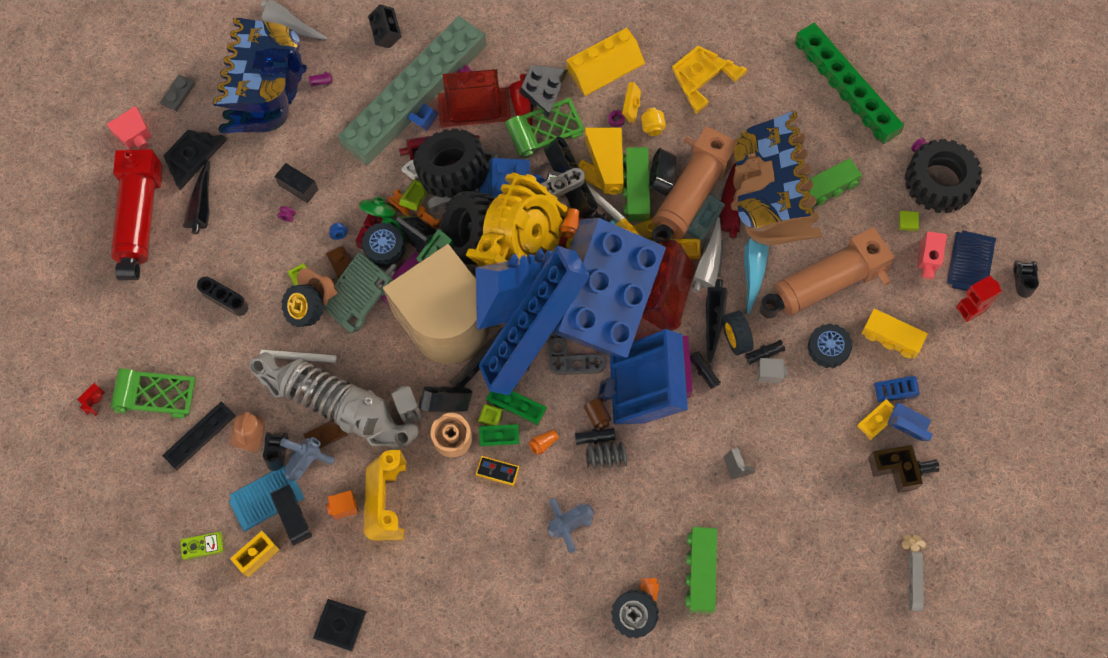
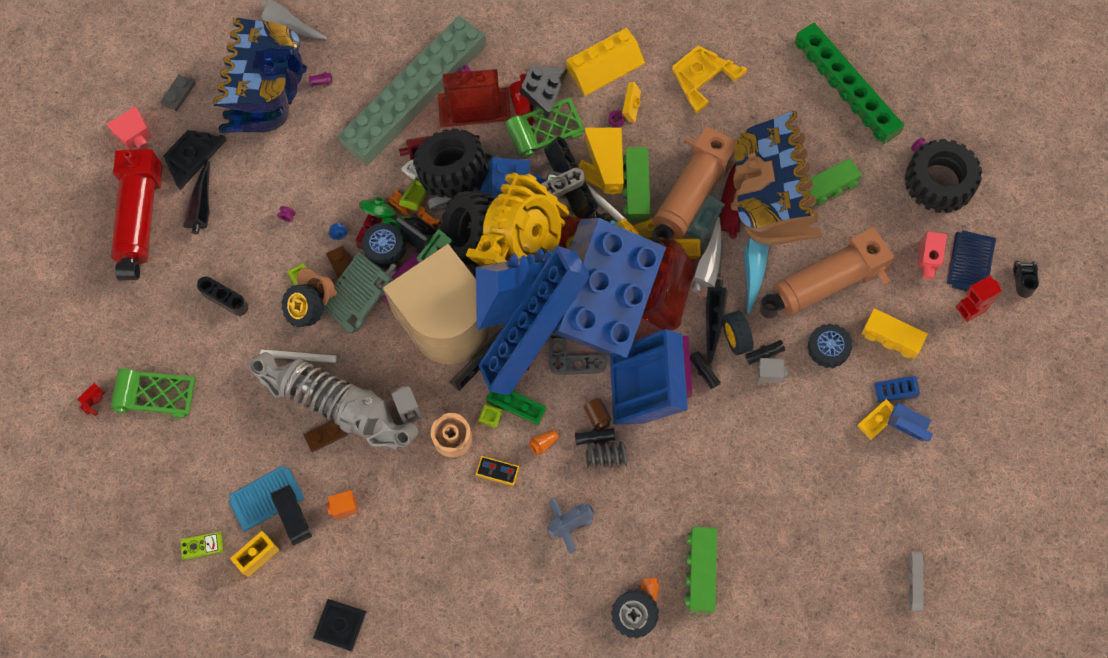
black plate [162,401,236,471] -> none
nougat piece [231,412,265,452] -> none
black piece [263,432,289,471] -> none
black brick [274,163,319,203] -> none
sand blue piece [280,437,335,481] -> none
yellow windscreen [363,450,407,541] -> none
black brick [368,4,402,48] -> none
blue panel [408,104,439,131] -> none
black beam [418,386,473,412] -> none
green plate [479,424,520,446] -> none
orange cone [560,208,579,238] -> none
dark blue plate [597,378,616,401] -> none
yellow head [641,108,666,136] -> none
black beam [649,148,677,196] -> none
dark grey tile [724,448,755,479] -> none
dark brown brick [868,445,923,493] -> none
lime tile [899,211,919,231] -> none
tan plant [902,535,926,552] -> none
black pin [917,459,940,477] -> none

